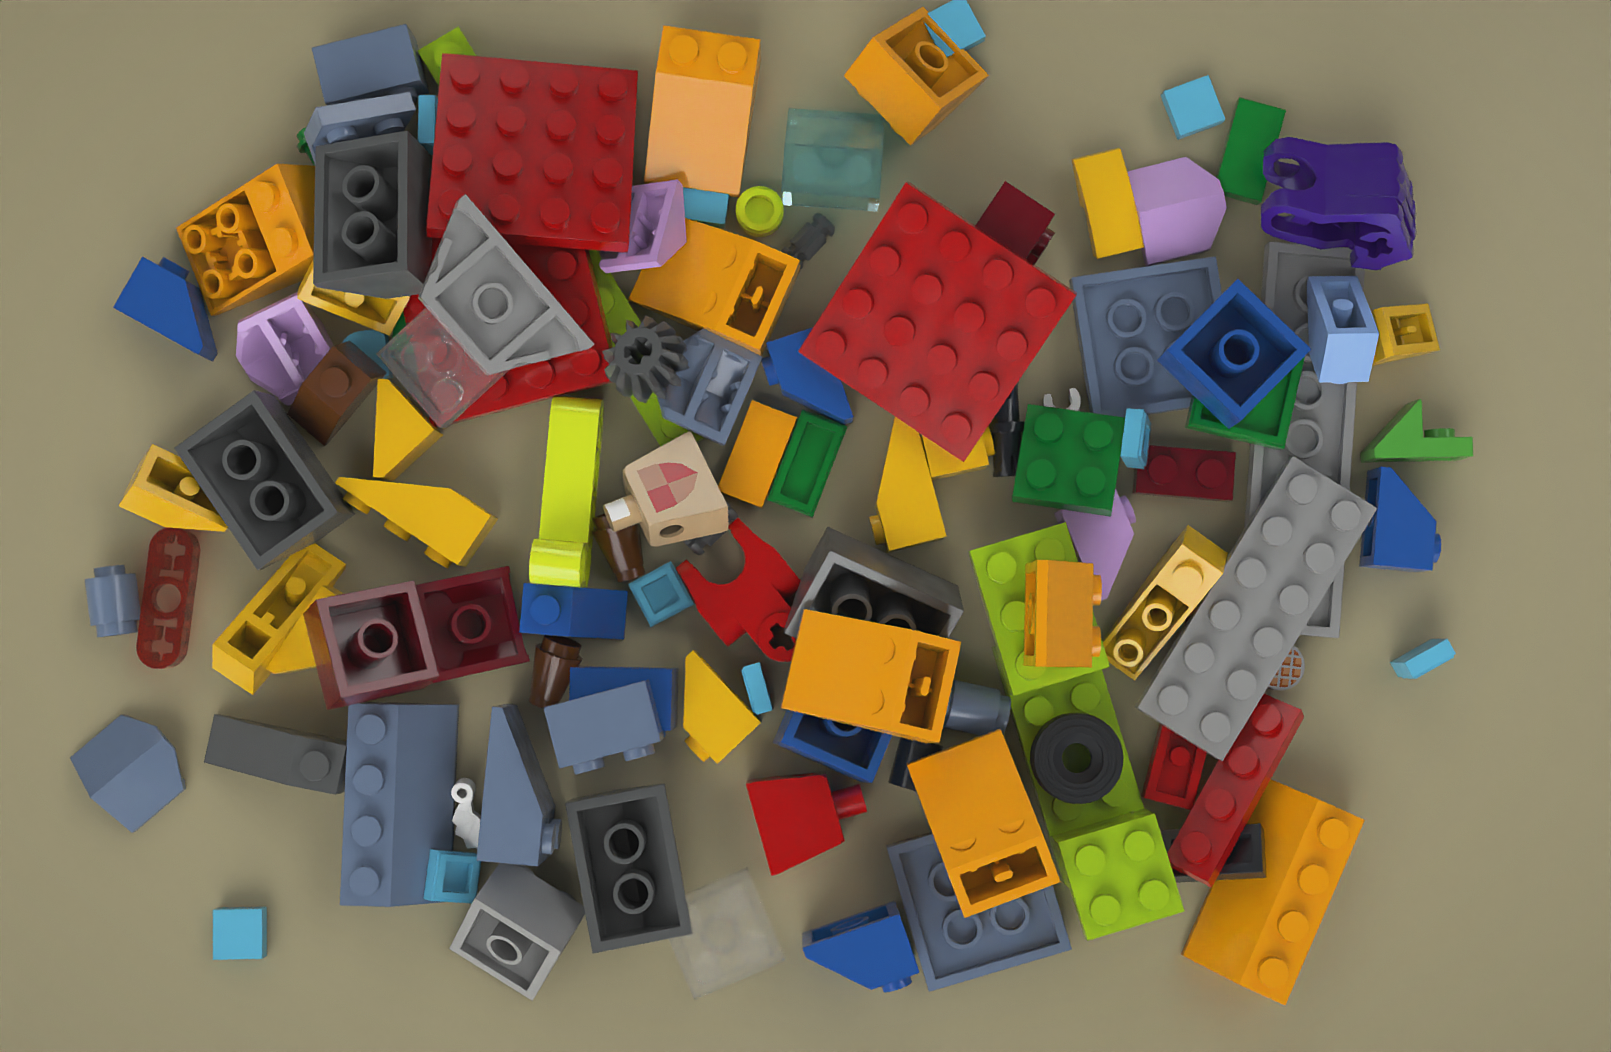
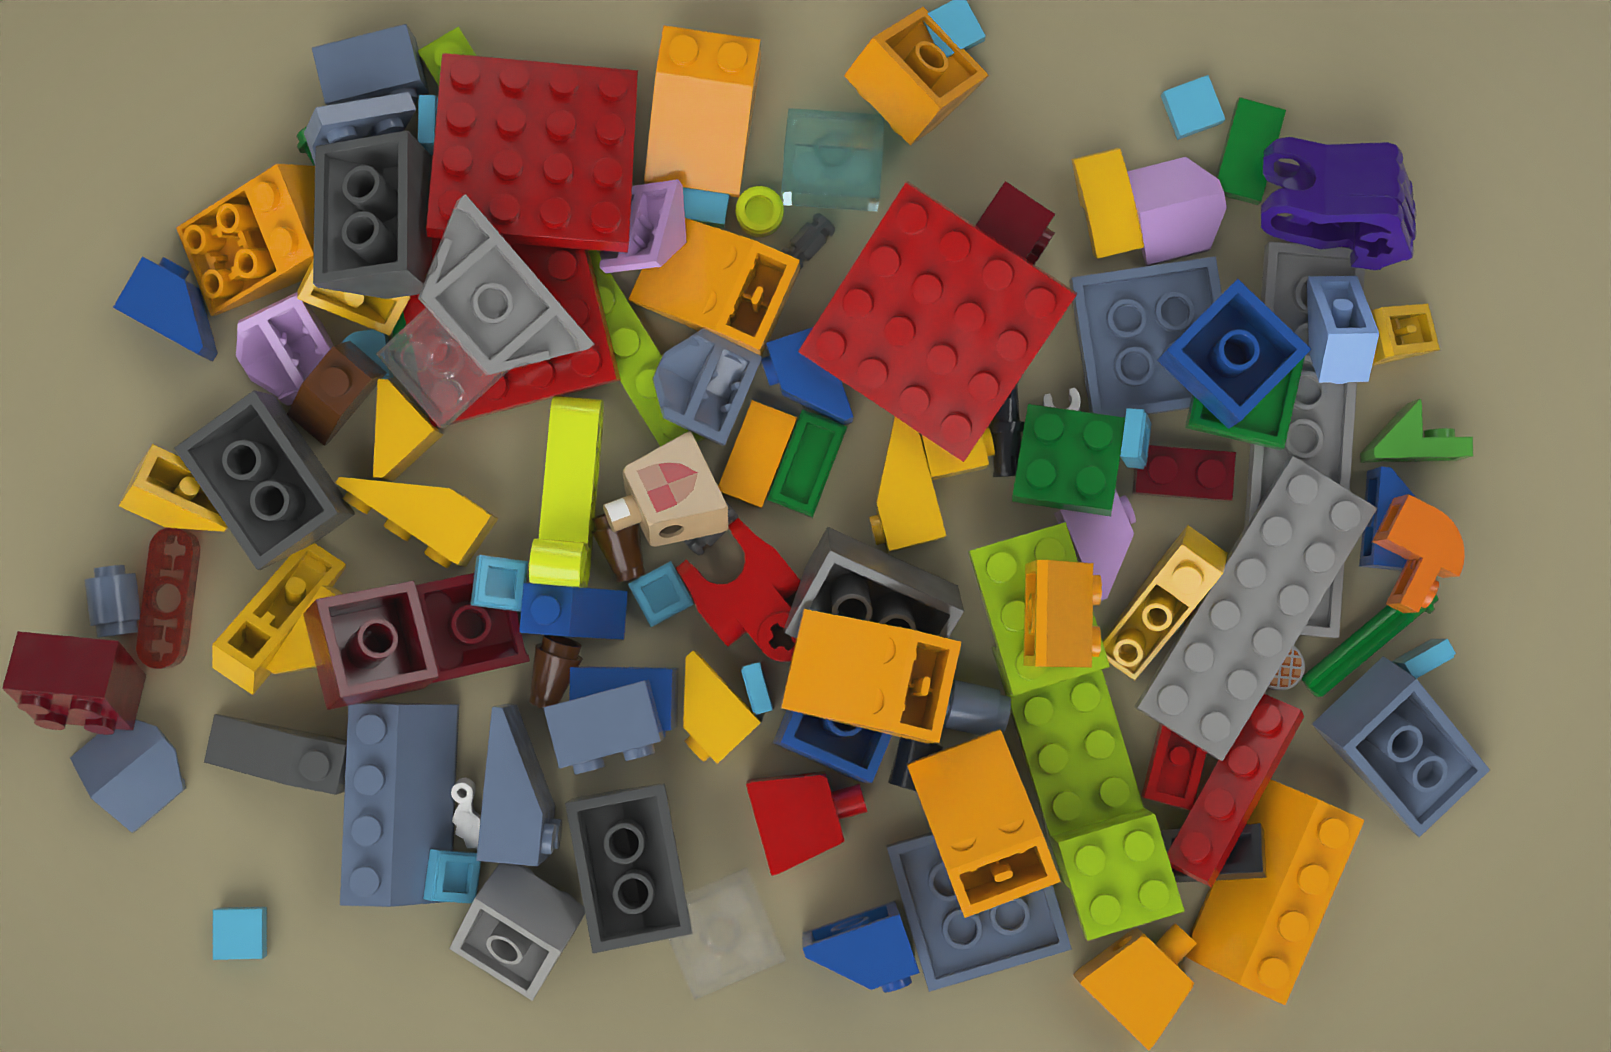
dark grey gear [602,316,689,403] -> none
black tyre [1030,713,1124,804] -> none
none -> dark red brick [2,631,146,735]
none -> medium azure tile [471,555,528,612]
none -> light orange torso [1073,923,1197,1050]
none -> green axle [1302,595,1439,697]
none -> sand blue slope [1312,656,1490,837]
none -> orange brick [1372,494,1465,613]

